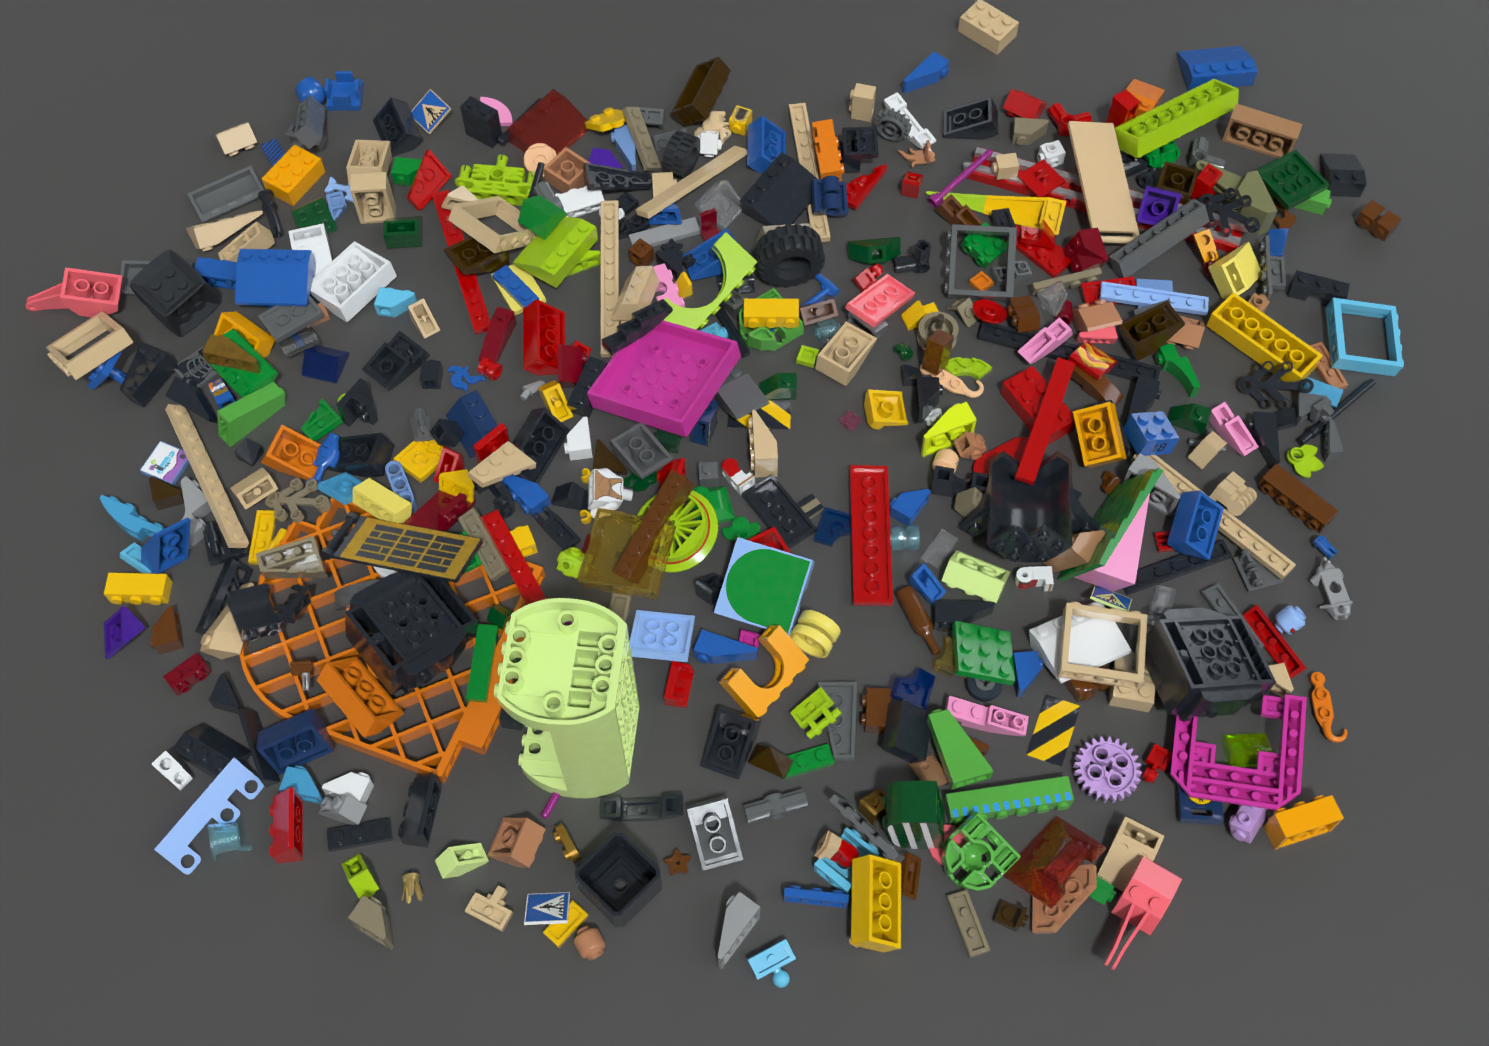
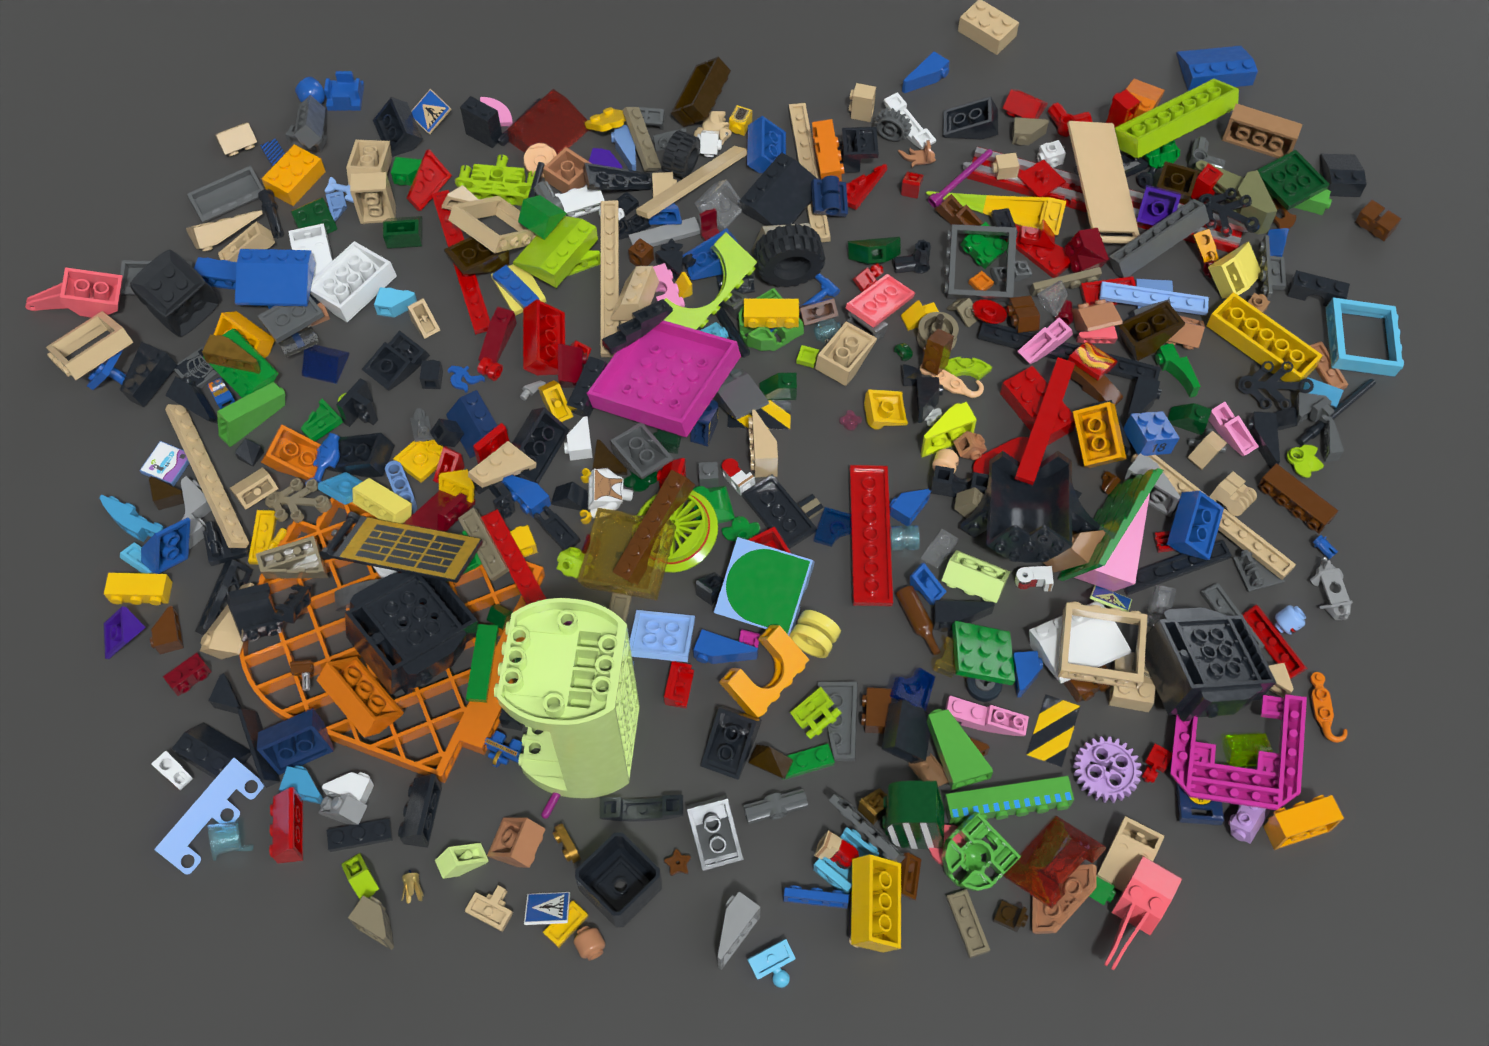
none -> blue hips [485,731,523,768]

